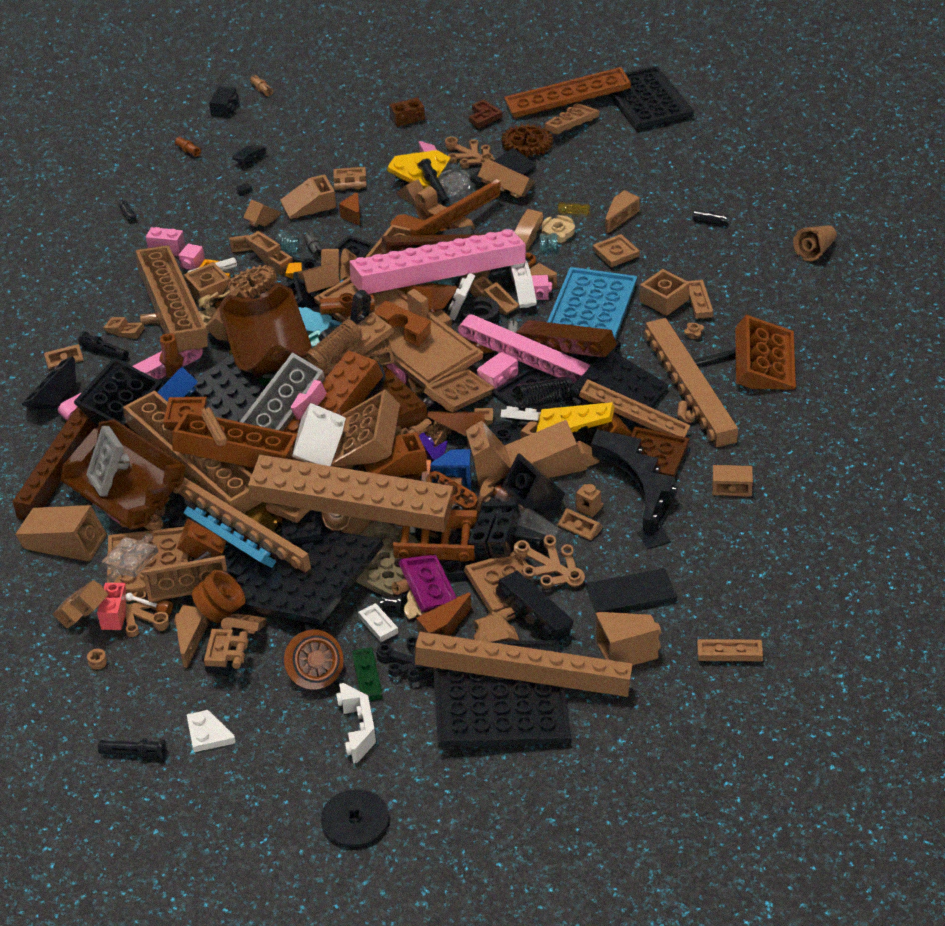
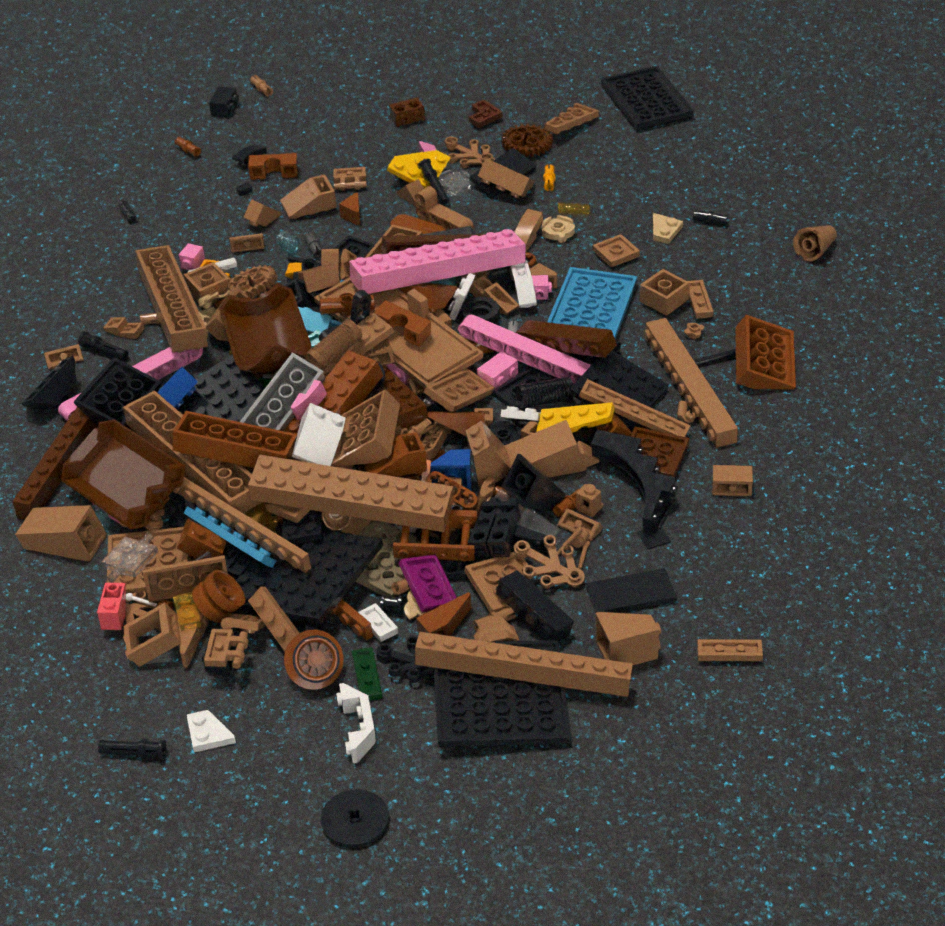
medium nougat arch [52,580,108,628] -> none
light grey plate [86,426,129,496] -> none
medium nougat bush [87,649,107,670] -> none
bright pink brick [146,227,186,256] -> none
dark orange piece [159,333,184,377] -> none
dark orange plate [163,397,207,428] -> none
medium nougat axle [201,407,227,446] -> none
medium nougat slope [246,231,293,275] -> none
dark orange tile [410,180,501,236] -> none
dark purple slope [419,432,447,463] -> none
dark orange plate [504,67,631,118] -> none
clear light blue wheel [539,233,558,251] -> none
medium nougat slope [605,190,640,233] -> none
none -> medium nougat window [123,603,181,667]
none -> clear yellow plate [173,592,201,631]
none -> dark orange arch [248,153,298,180]
none -> medium nougat plate [248,586,299,651]
none -> dark orange plate [331,599,373,640]
none -> light orange pin [543,165,556,191]
none -> dark orange axle [553,489,579,517]
none -> medium nougat plant [557,527,590,569]
none -> tan wing [653,213,683,244]

